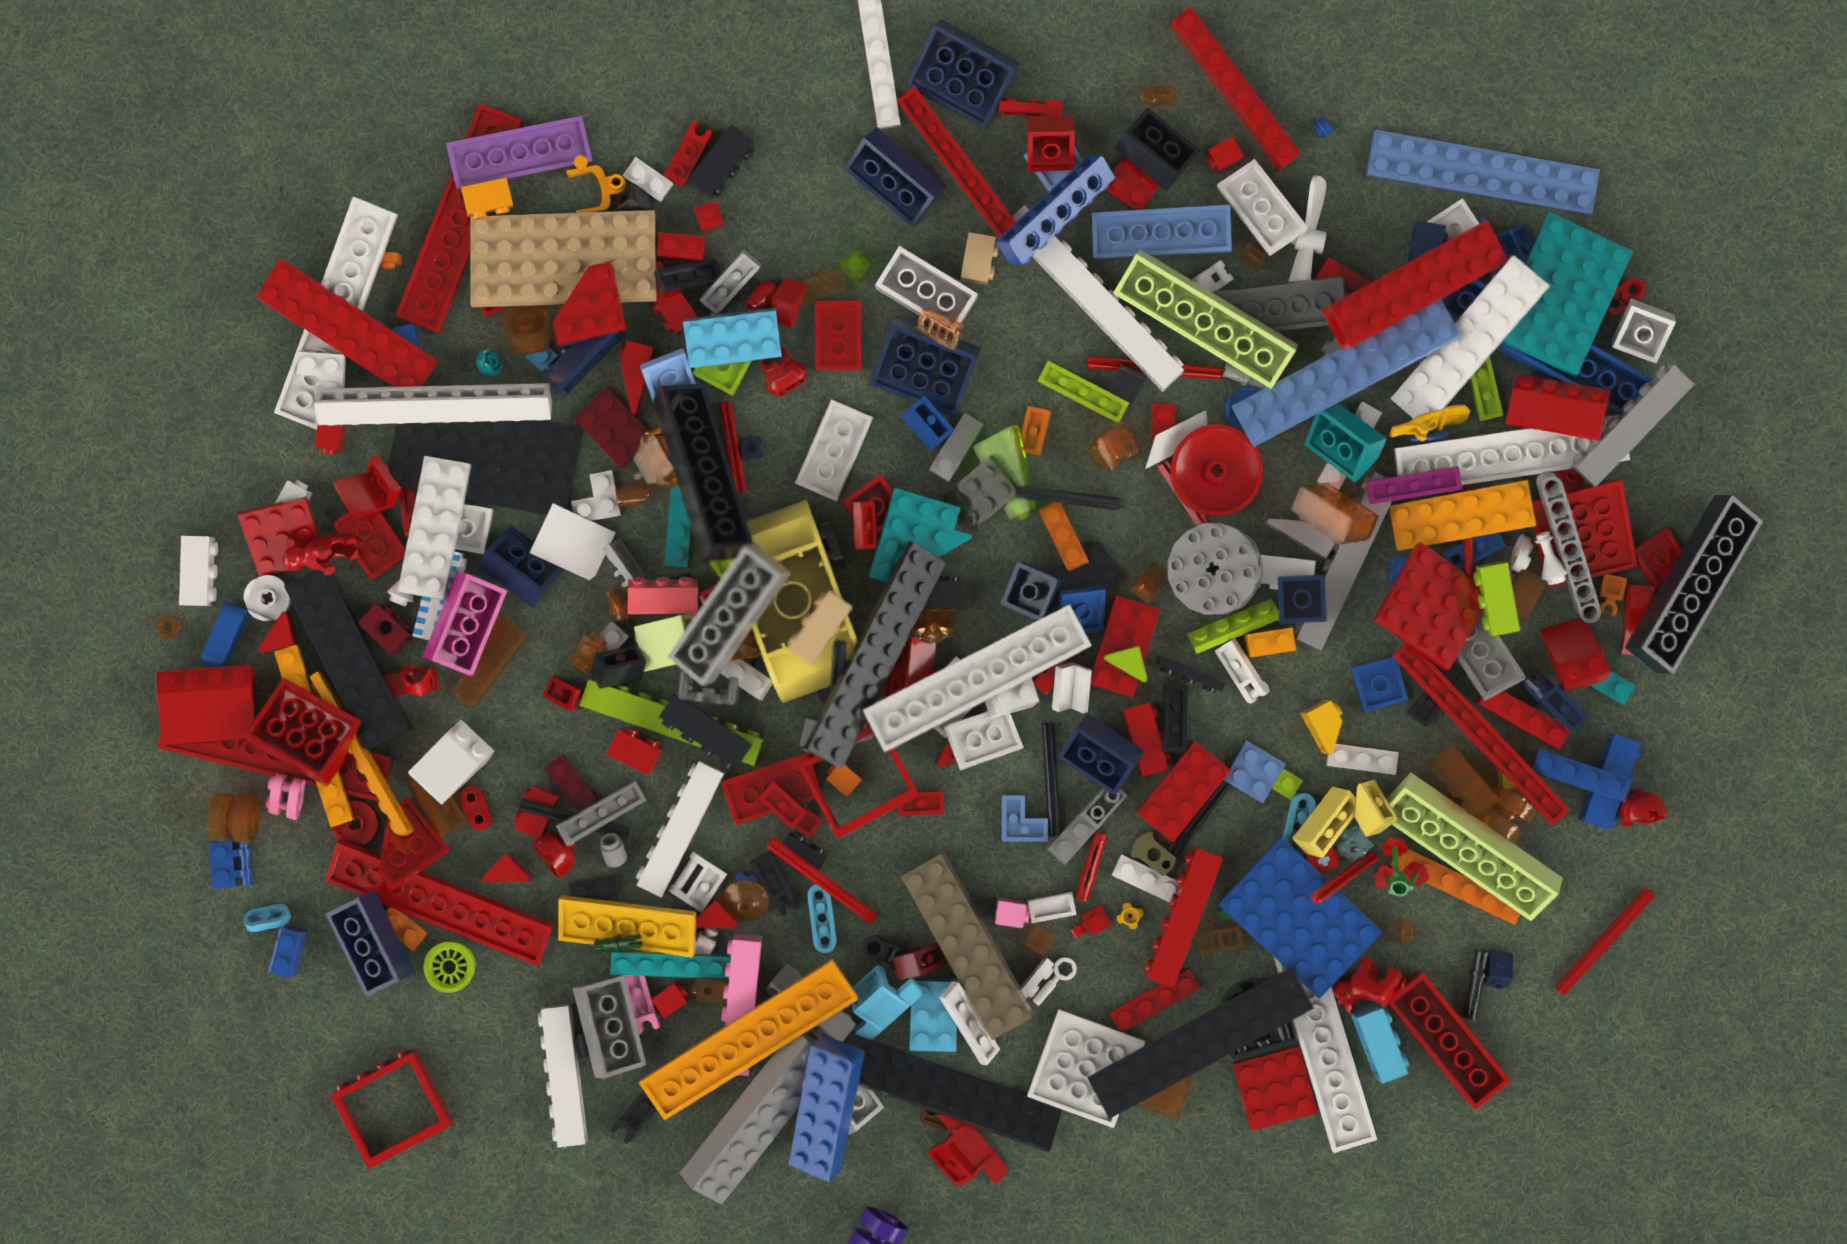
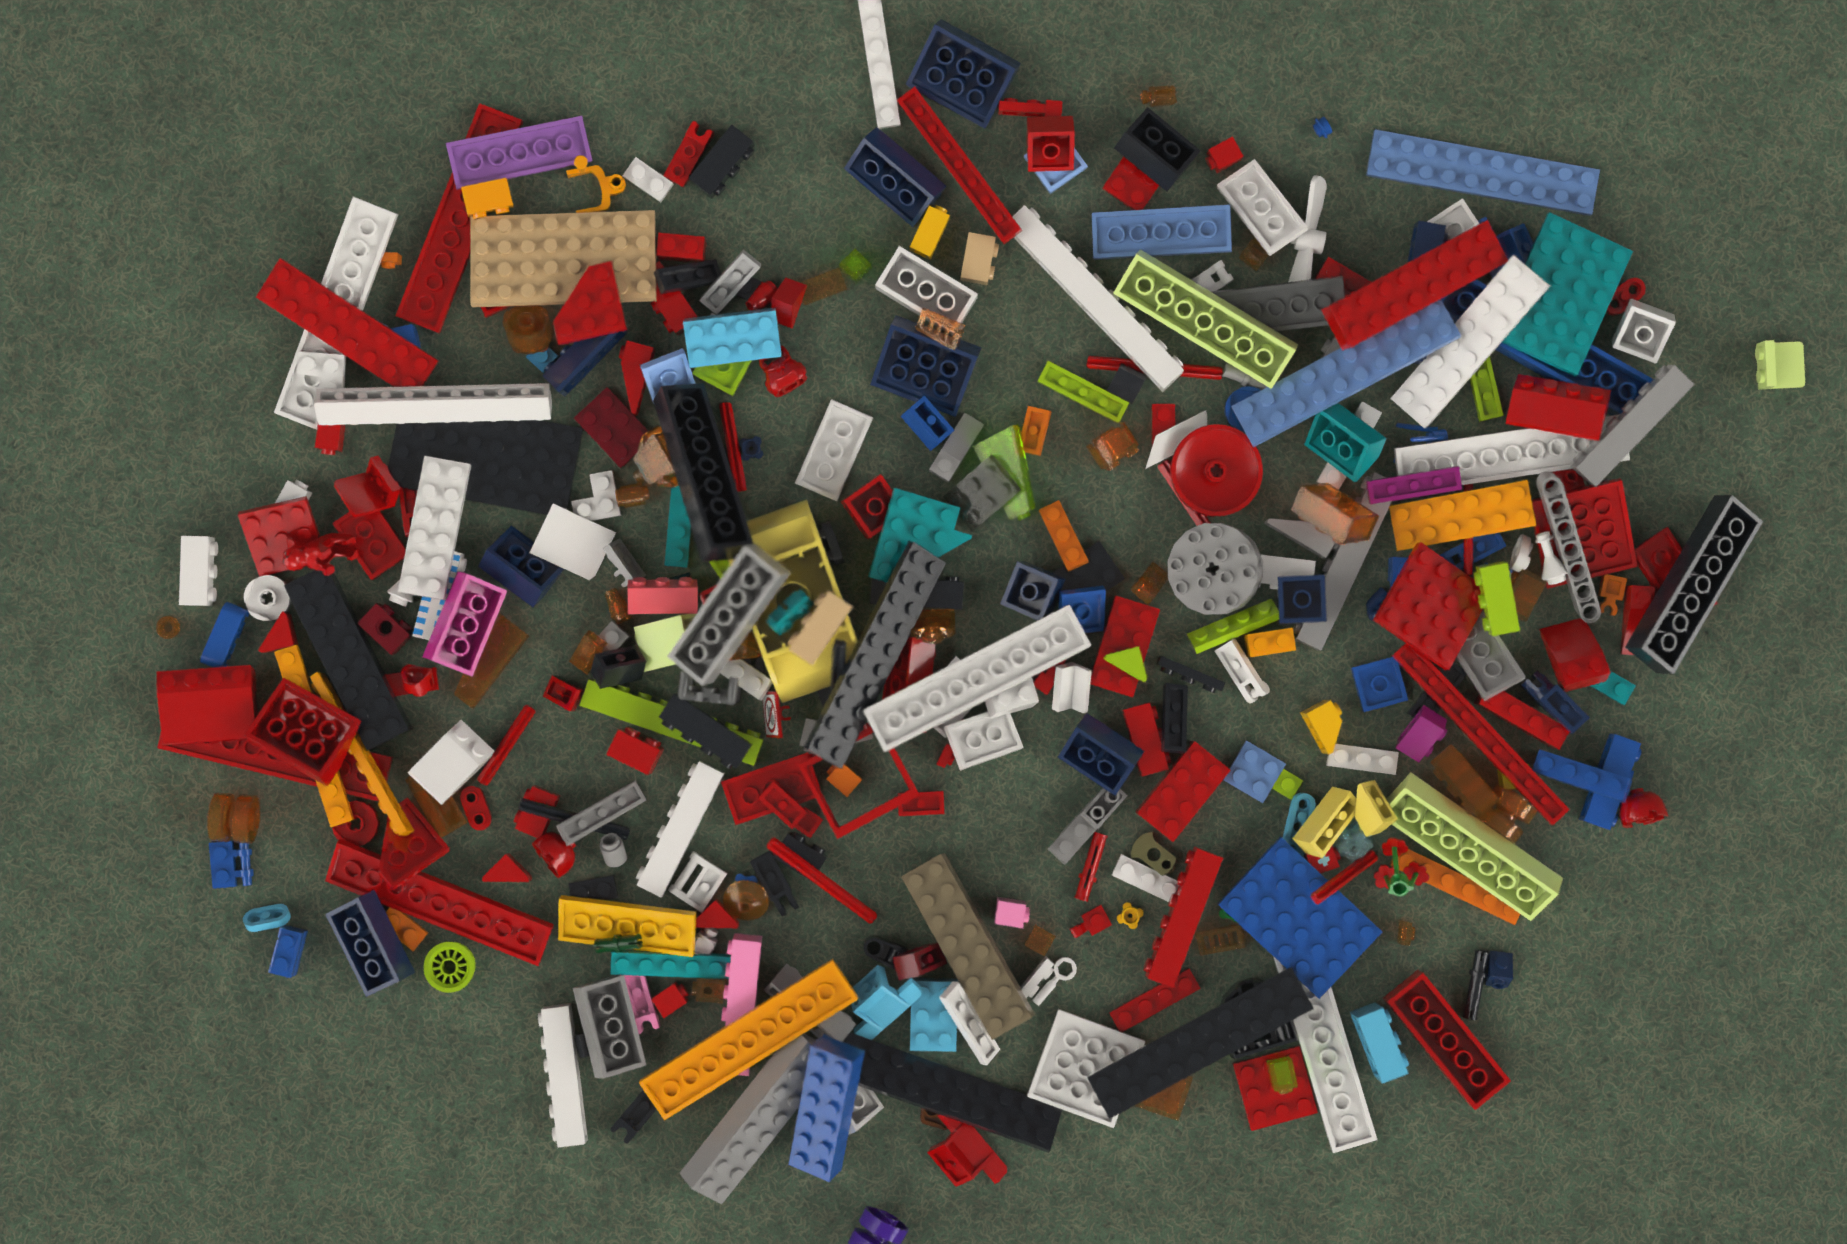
bright pink brick [266,773,306,820] -> none
red window [330,1049,455,1170] -> none
white plate [455,504,494,554] -> none
teal plate [476,349,503,377] -> none
dark red plate [544,754,599,813] -> none
black panel [617,183,654,211] -> none
red brick [694,201,725,234] -> none
medium azure plate [807,884,837,953] -> none
red plate [815,301,861,371] -> none
red plate [853,502,877,549] -> none
blue brick [996,155,1115,265] -> none
medium blue plate [1001,795,1048,842] -> none
black axle [1015,486,1121,510] -> none
white tile [1027,892,1077,923] -> none
black axle [1042,722,1061,836] -> none
black axle [1167,780,1230,857] -> none
red brick [1170,6,1301,172] -> none
red animal [1333,956,1407,1014] -> none
yellow piece [1389,405,1470,441] -> none
red axle [1554,888,1655,996] -> none
none -> red axle [477,705,535,786]
none -> piece [762,691,791,738]
none -> teal hinge [766,589,814,636]
none -> yellow brick [910,205,950,260]
none -> clear neon green brick [1266,1056,1298,1094]
none -> dark blue arm [1366,587,1388,621]
none -> magenta brick [1396,705,1447,763]
none -> yellowish green bracket [1755,340,1805,390]

